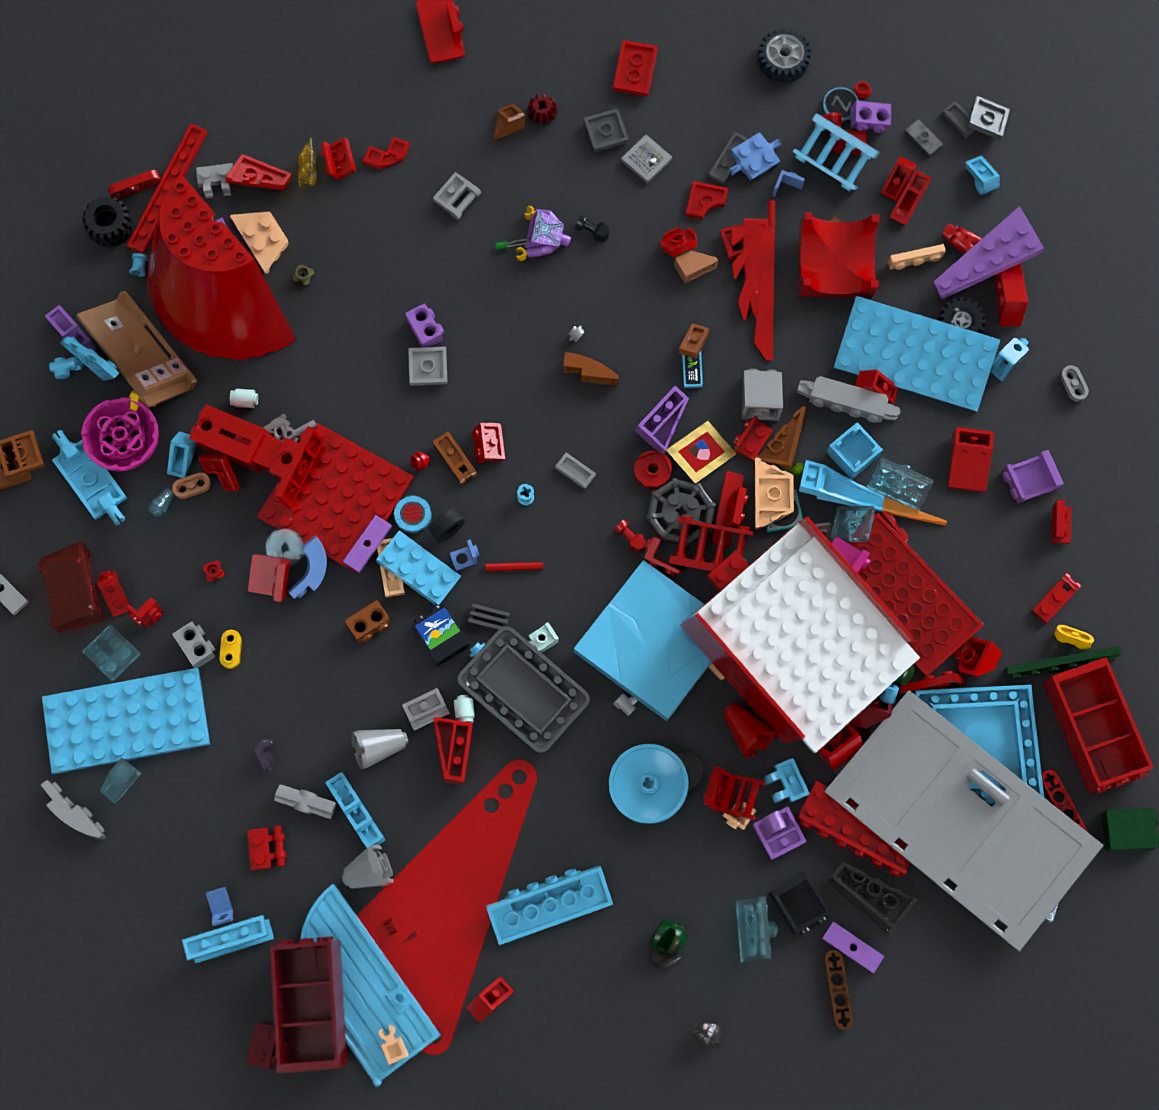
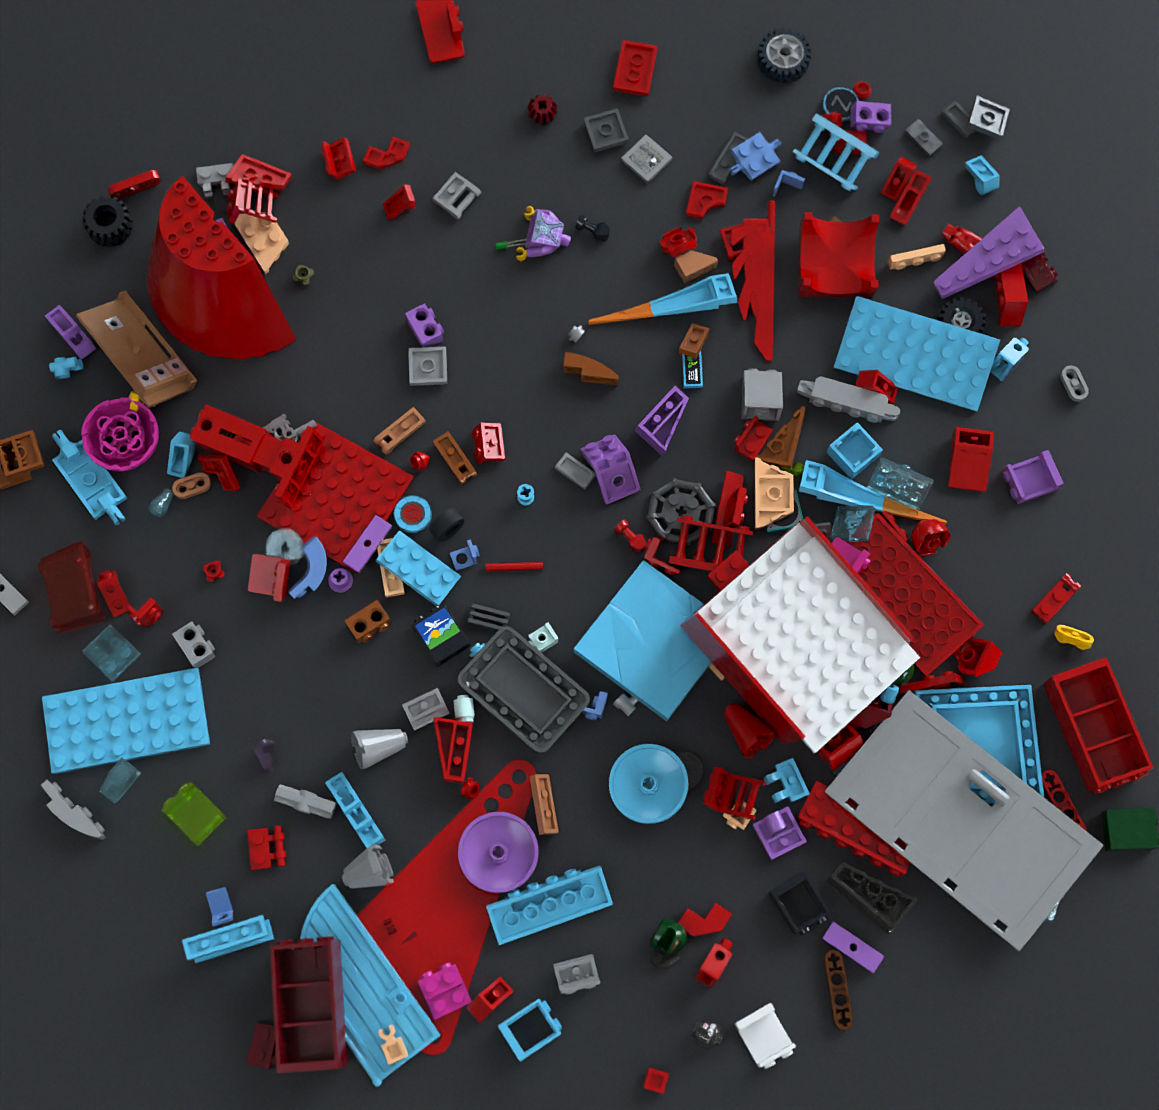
medium azure plate [60,336,119,381] -> none
red tile [126,124,208,254] -> none
medium azure bush [129,253,149,277] -> none
yellow plate [220,630,242,669] -> none
light aqua brick [230,389,258,408] -> none
clear yellow hinge [297,138,317,187] -> none
dark orange slope [493,104,525,141] -> none
red plate [634,450,672,489] -> none
sticker [667,421,736,483] -> none
clear light blue plate [736,896,778,962] -> none
dark green plate [1003,646,1122,680] -> none
red bracket [1051,500,1072,544] -> none
none -> clear neon green panel [162,781,227,846]
none -> red plate [226,178,279,223]
none -> medium lavender piece [328,568,353,593]
none -> nougat plate [373,407,426,455]
none -> red tile [382,185,415,220]
none -> dark pink plate [418,962,472,1020]
none -> medium lavender dish [458,812,539,893]
none -> red plate [461,777,480,799]
none -> medium azure window [498,999,562,1062]
none -> nougat plate [529,774,559,835]
none -> light grey bracket [553,954,600,994]
none -> medium lavender bracket [580,434,641,505]
none -> medium blue bracket [582,691,608,720]
none -> medium azure plate [588,273,737,325]
none -> red plate [643,1067,669,1094]
none -> red tile [678,903,732,937]
none -> red torso [694,938,733,988]
none -> white panel [734,1003,796,1069]
none -> red cylinder [911,519,951,556]
none -> dark red bracket [1021,252,1058,292]

